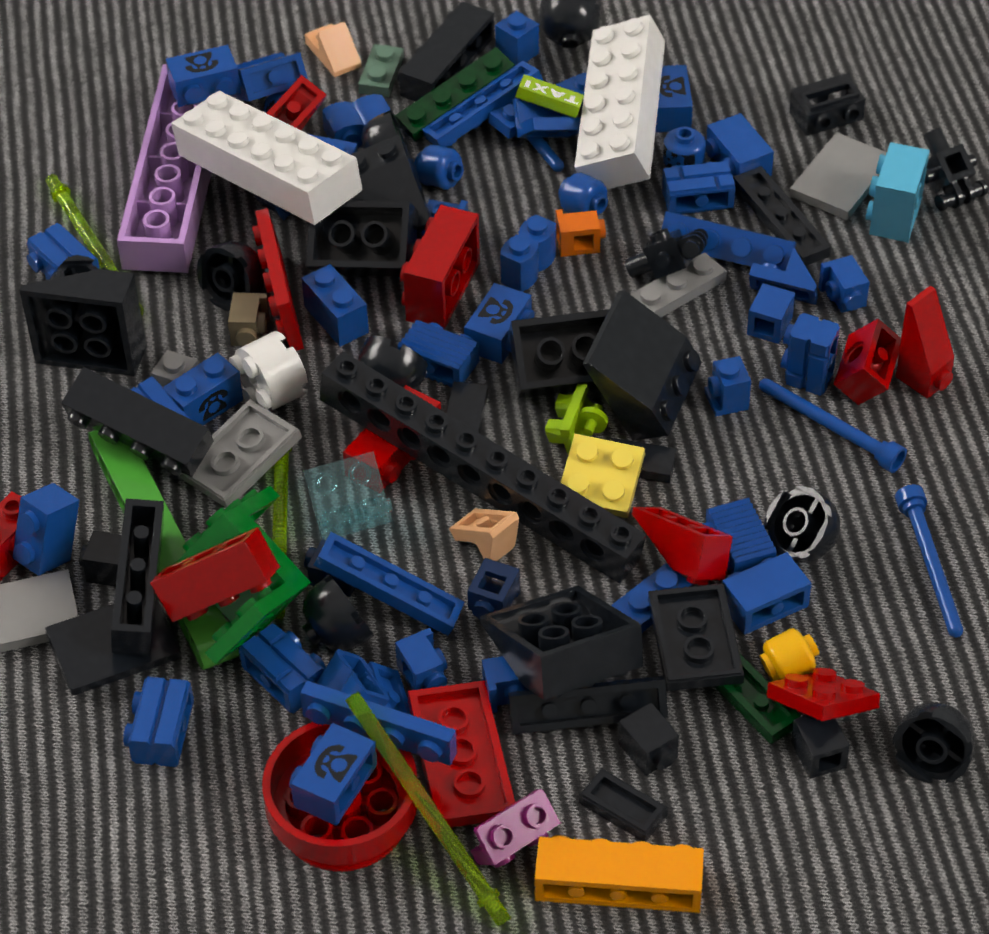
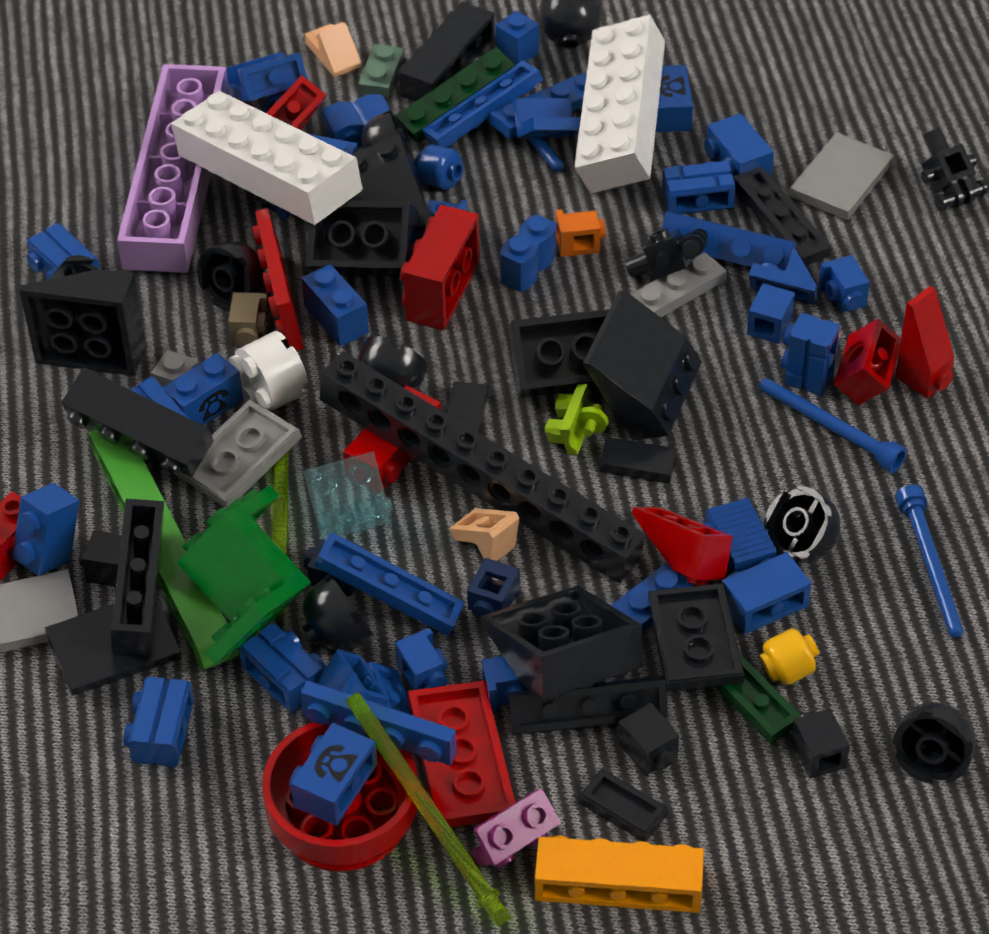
clear neon green bar [45,174,144,316] -> none
red brick [150,527,280,623] -> none
blue brick [166,45,241,107] -> none
blue brick [397,320,479,388] -> none
blue brick [464,283,535,364] -> none
lime tile [515,74,584,118] -> none
blue head [558,172,608,215] -> none
light yellow plate [561,433,645,518] -> none
blue head [663,127,706,168] -> none
blue brick [704,356,751,417] -> none
red plate [767,668,880,721] -> none
black window [789,72,866,136] -> none
medium azure brick [866,142,930,242] -> none

